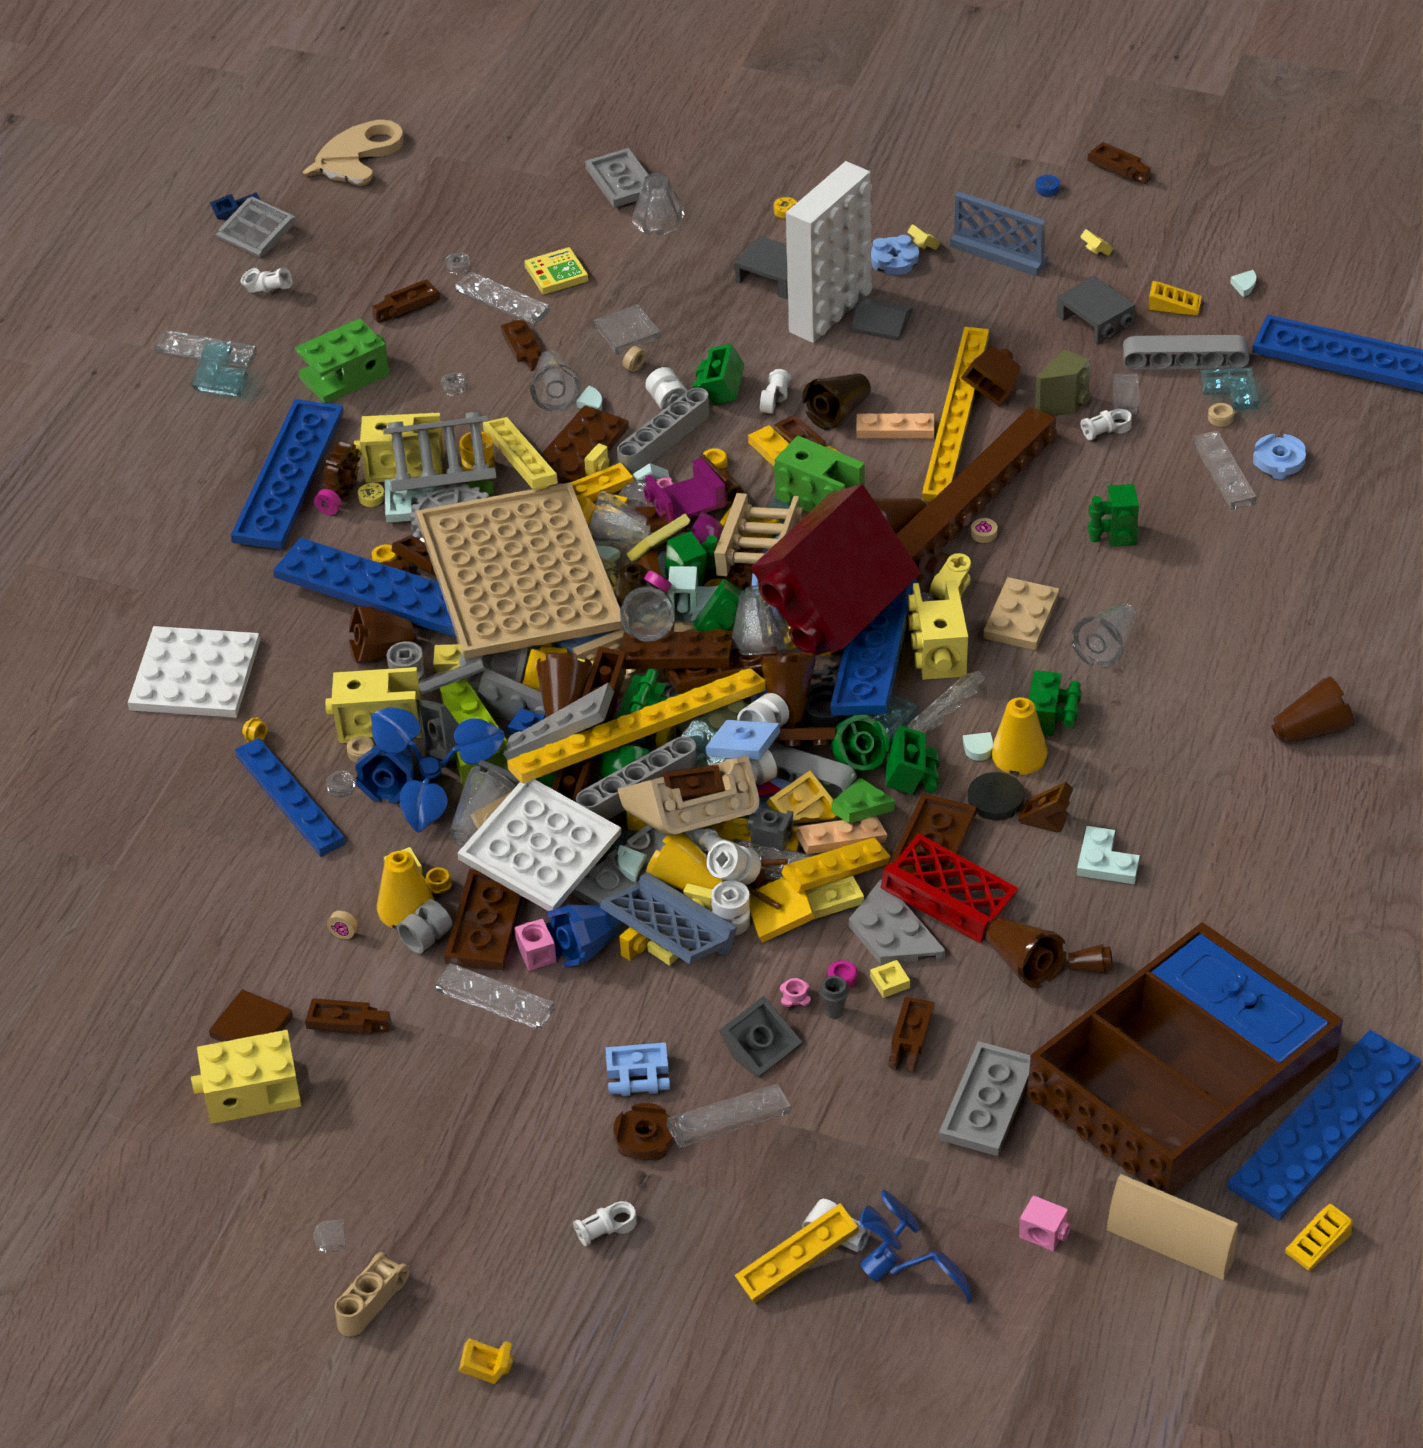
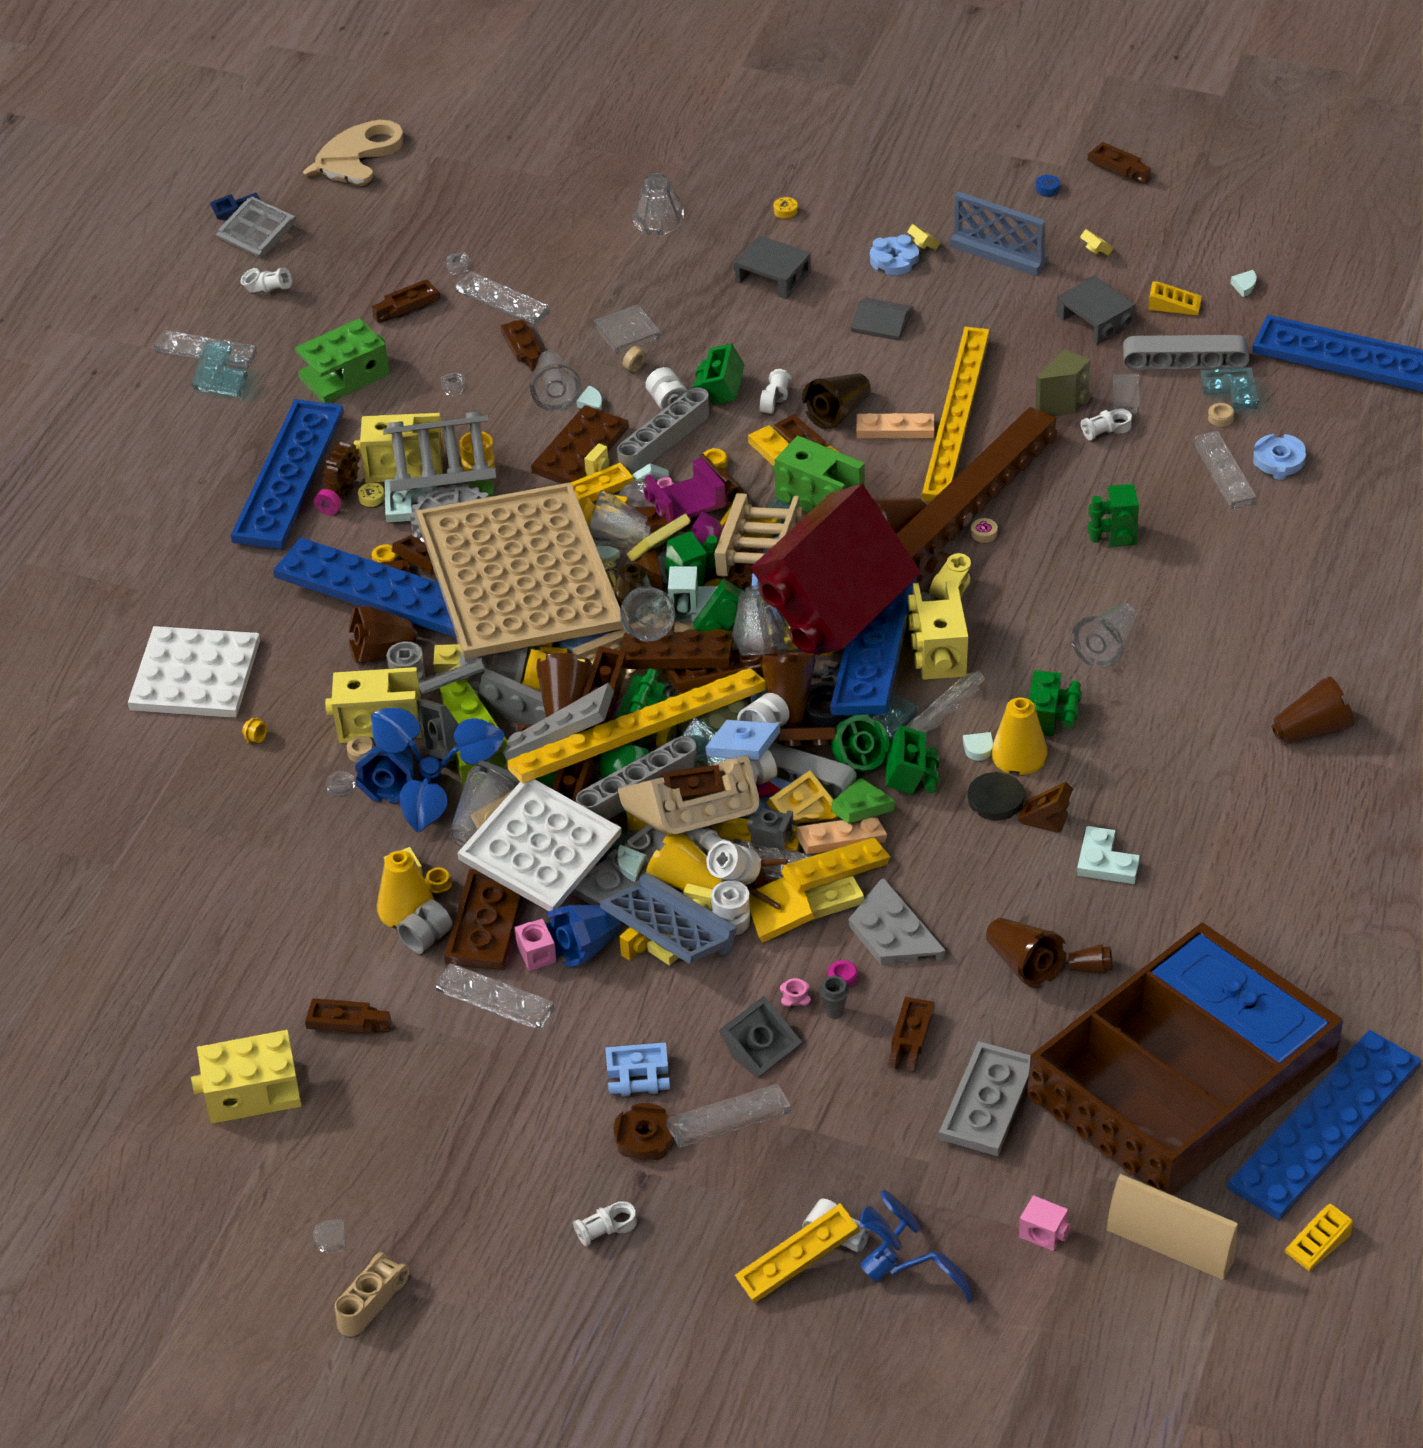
reddish brown tile [209,989,293,1042] -> none
blue plate [235,738,345,857] -> none
tan tile [327,911,358,939] -> none
yellow bracket [459,1338,513,1385] -> none
light yellow plate [483,417,558,490] -> none
blue plate [508,708,545,735] -> none
light yellow tile [524,247,588,295] -> none
light grey plate [585,148,658,208] -> none
dark pink tile [644,570,672,593] -> none
white brick [786,161,872,343] -> none
light yellow plate [870,960,910,998] -> none
red fence [880,833,1018,944] -> none
reddish brown plate [890,793,977,887] -> none
reddish brown torso [961,346,1021,407] -> none
tan plate [983,577,1059,650] -> none

